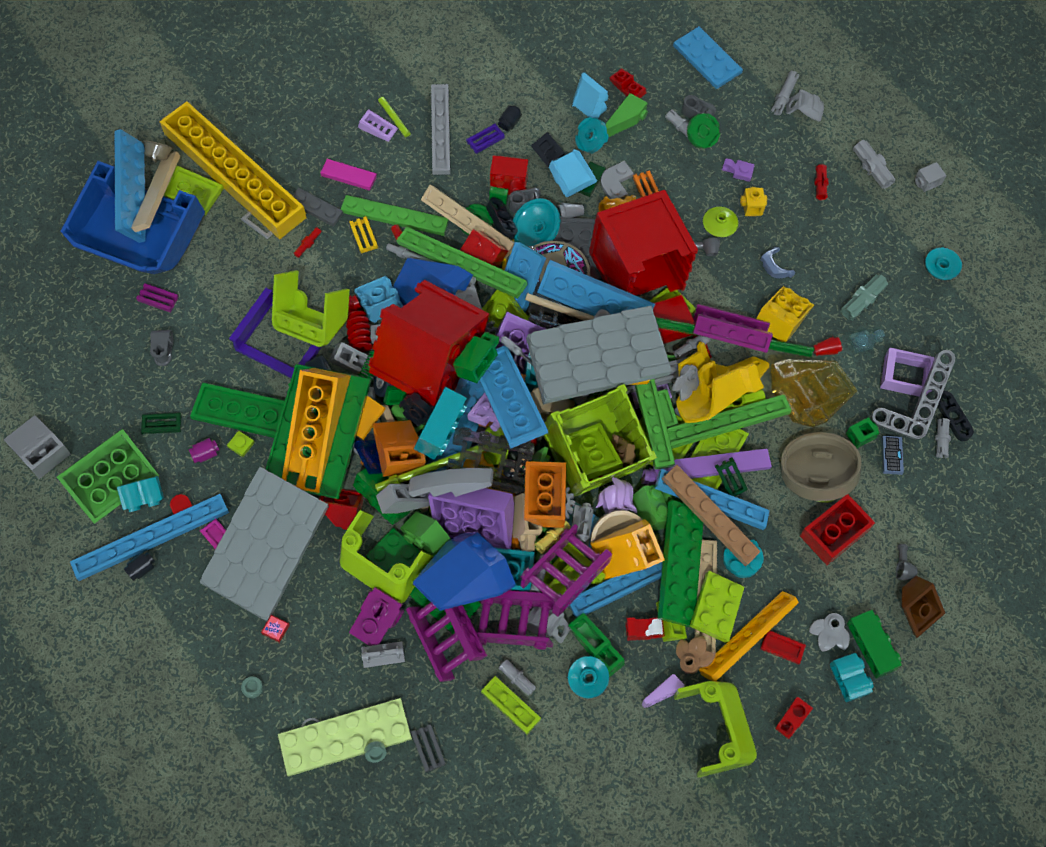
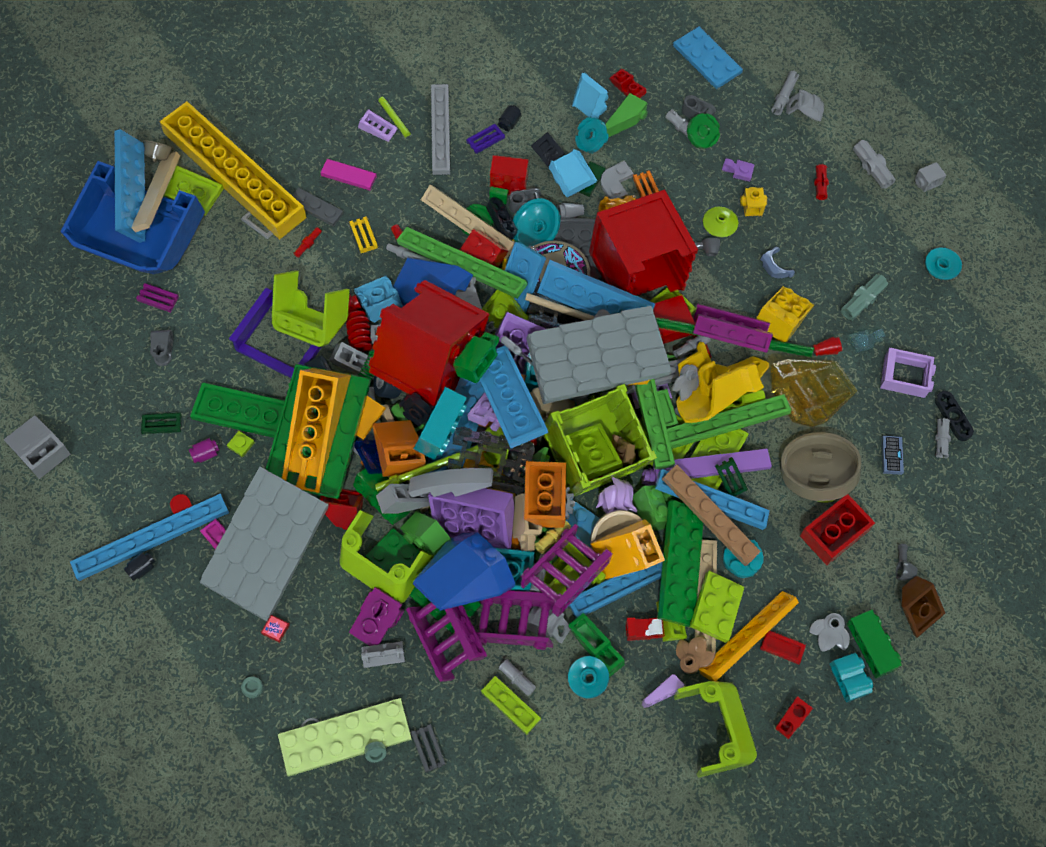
bright green slope [57,429,159,524] -> none
teal brick [117,476,164,512] -> none
bright green plate [341,195,449,236] -> none
green tile [384,386,406,405] -> none
light grey hinge [571,503,594,546] -> none
green brick [846,417,879,449] -> none
light grey beam [870,350,955,440] -> none

